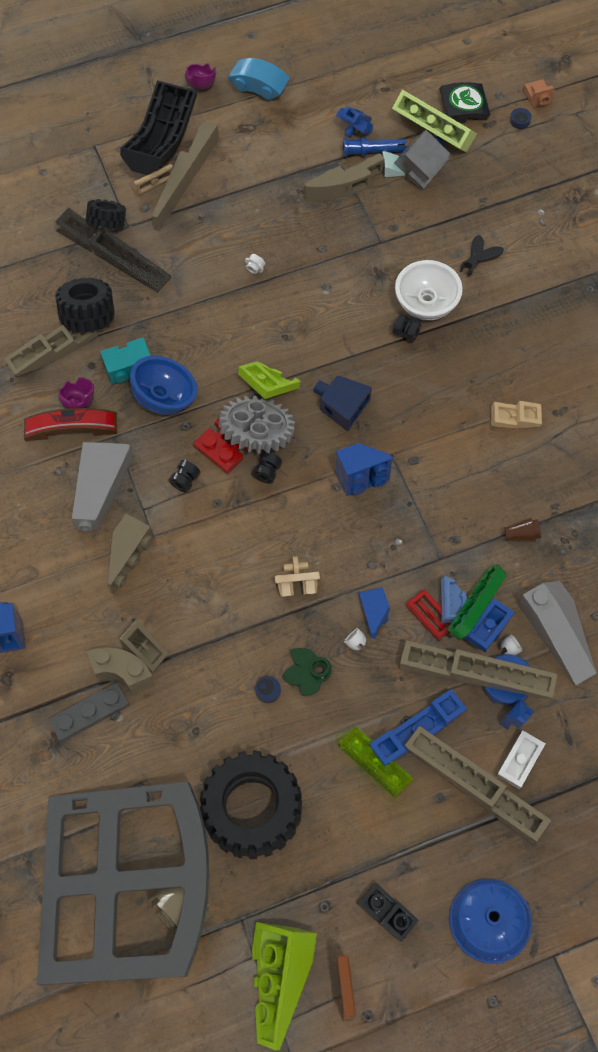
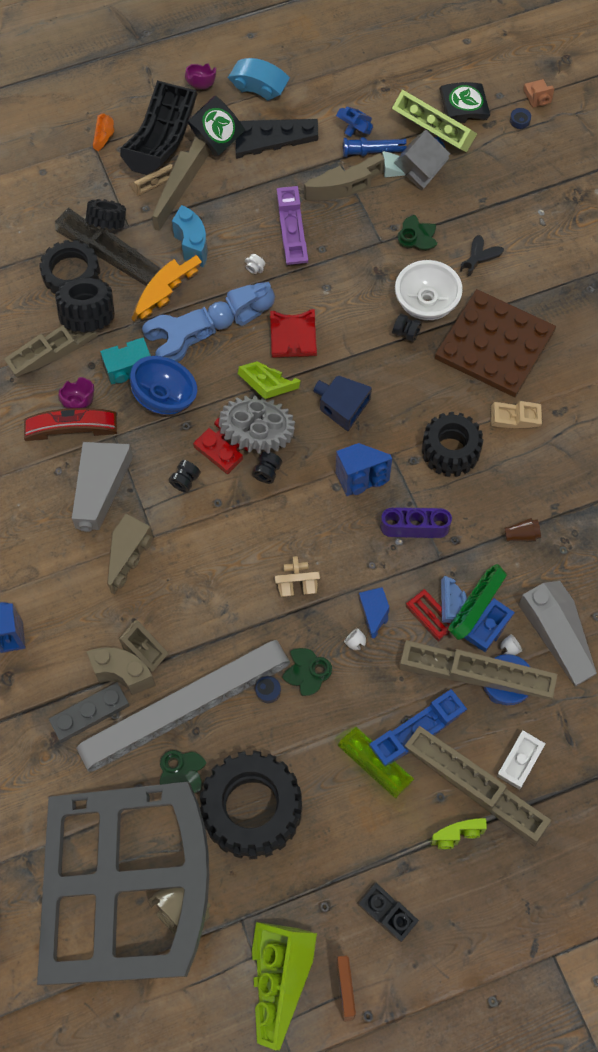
blue hat [449,879,532,964] -> none
blue slope [499,700,534,730] -> none
none -> black tyre [39,240,100,294]
none -> light grey beam [76,640,290,772]
none -> orange plate [93,113,114,152]
none -> light orange slope [132,255,202,322]
none -> medium blue piece [142,282,275,362]
none -> dark green plate [160,750,207,793]
none -> dark azure brick [172,205,208,267]
none -> slope [187,96,245,156]
none -> black wing [236,119,318,159]
none -> red piece [270,309,317,358]
none -> medium lavender slope [277,186,308,265]
none -> dark purple beam [380,507,452,538]
none -> dark green plate [397,215,438,250]
none -> black tyre [422,412,483,477]
none -> lime slope [431,818,487,850]
none -> reddish brown plate [434,289,556,397]

